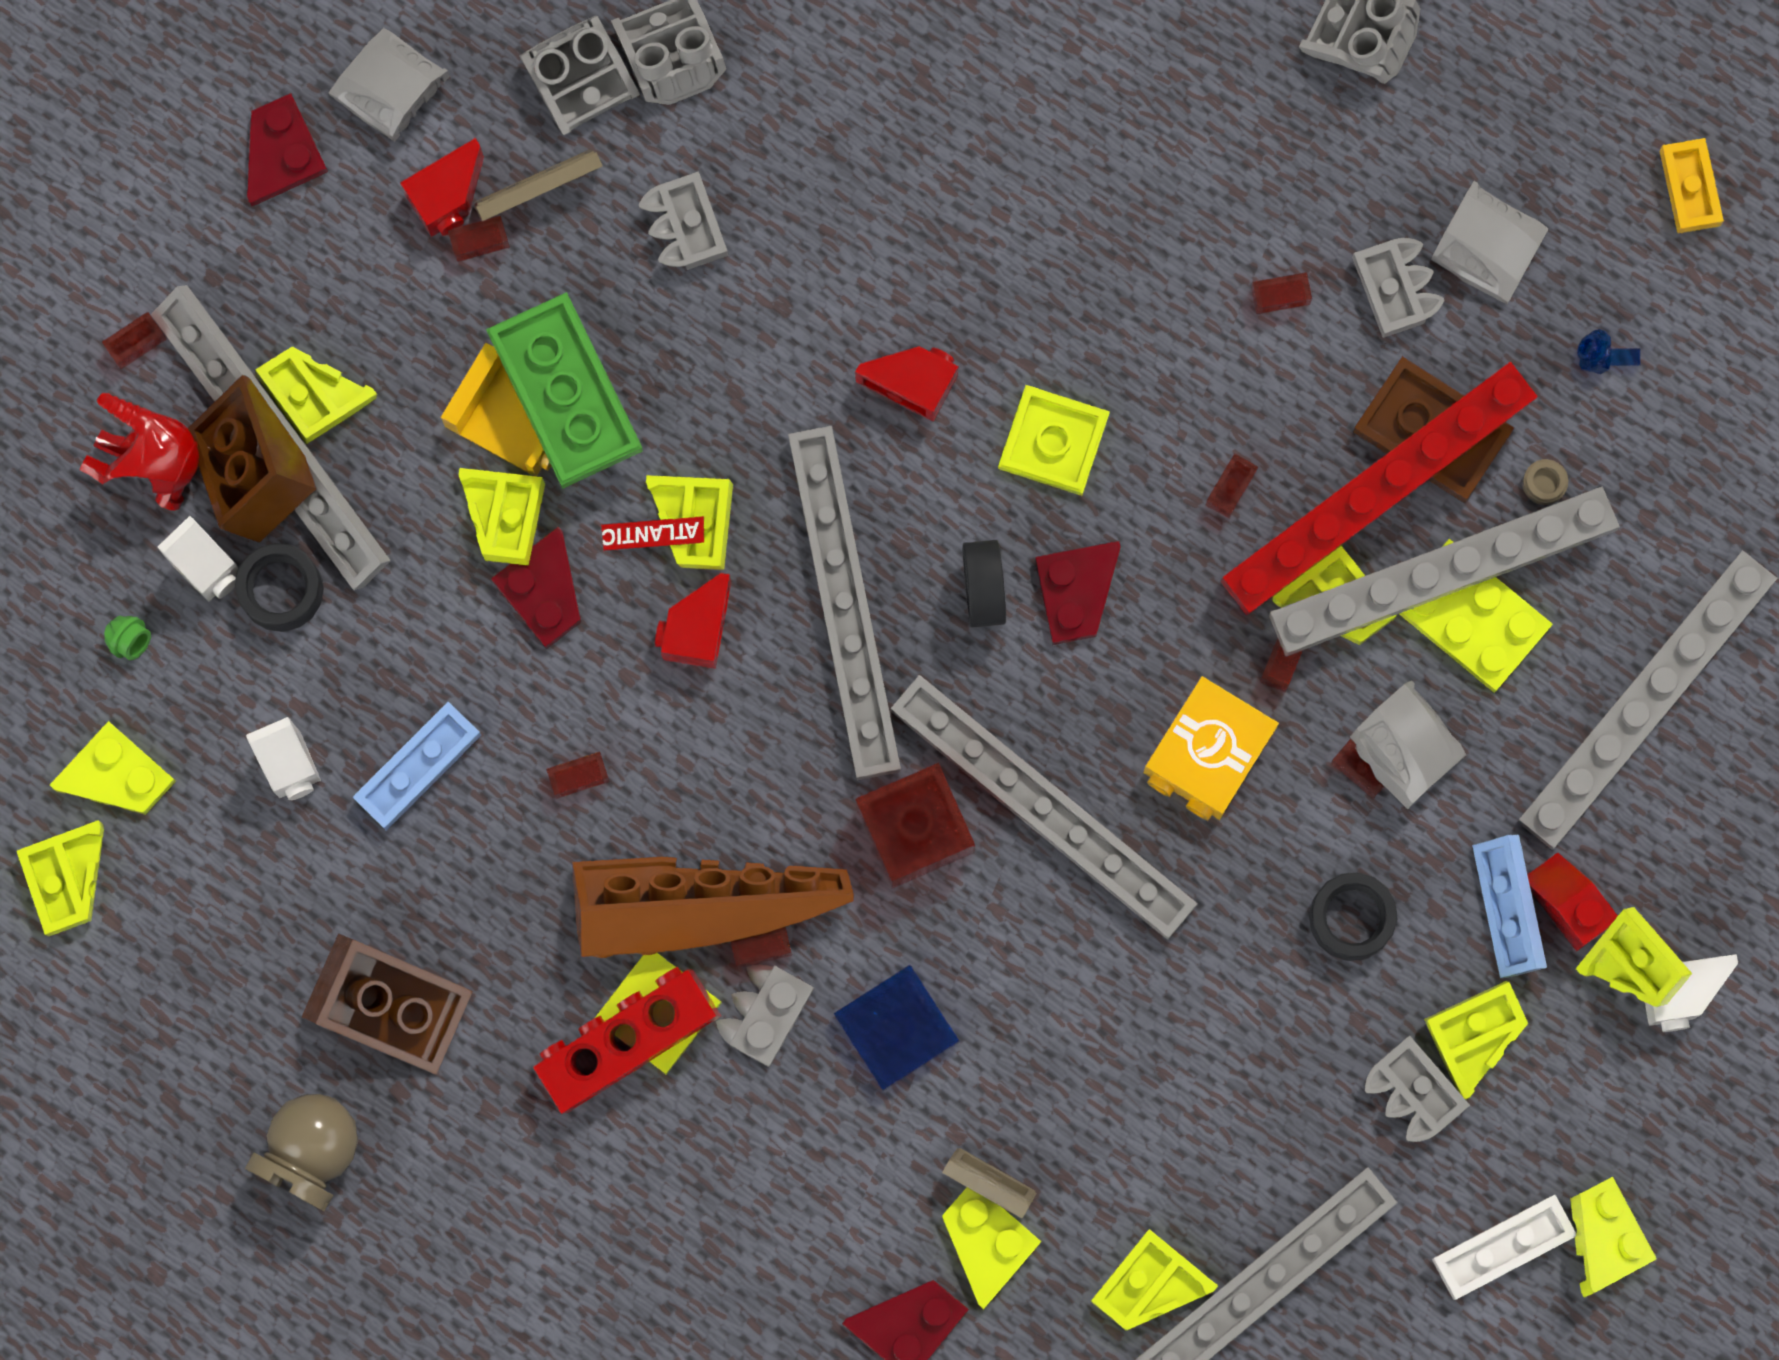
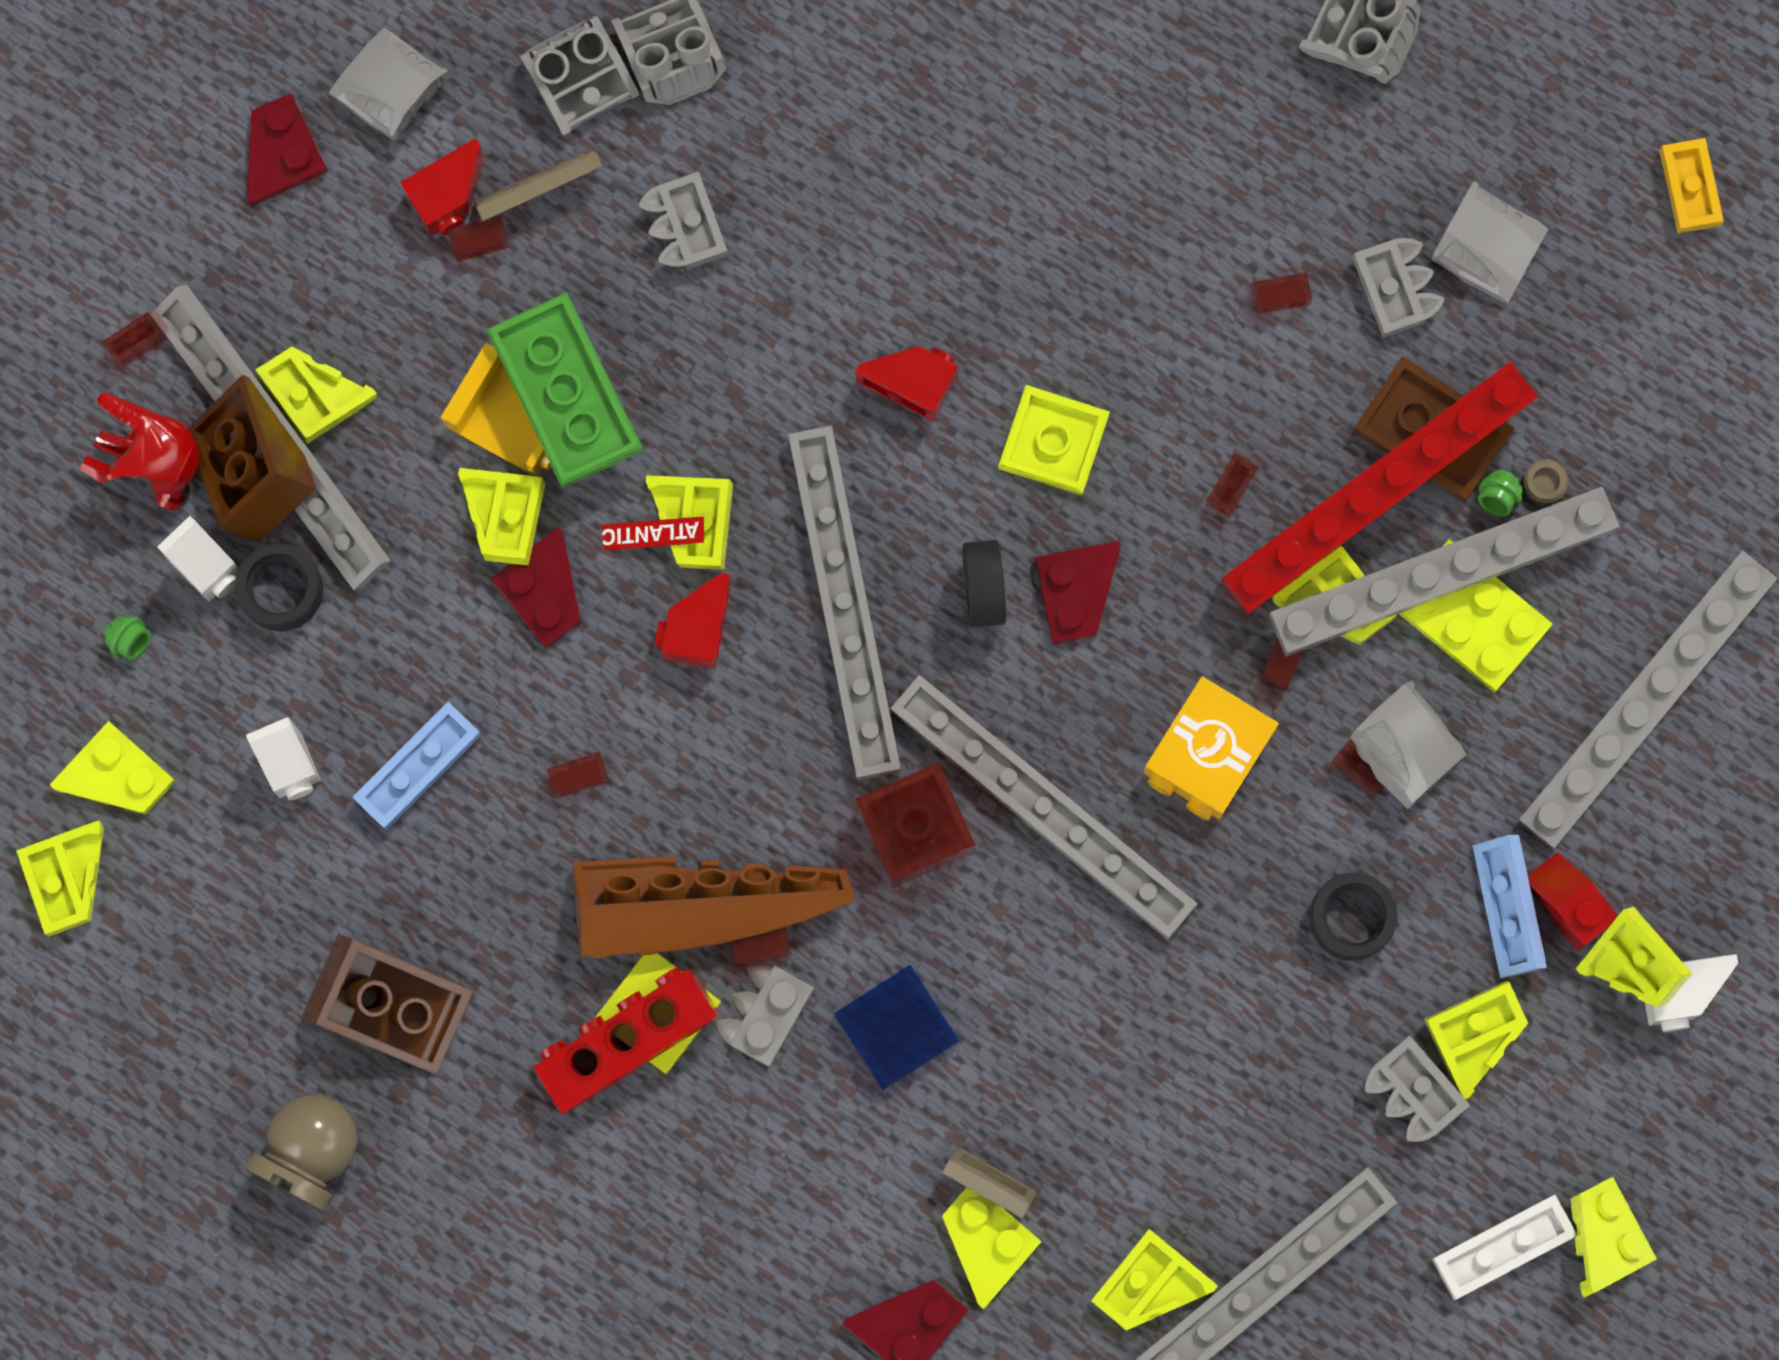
clear blue plate [1577,329,1641,374] -> none
none -> bright green plate [1478,470,1522,517]

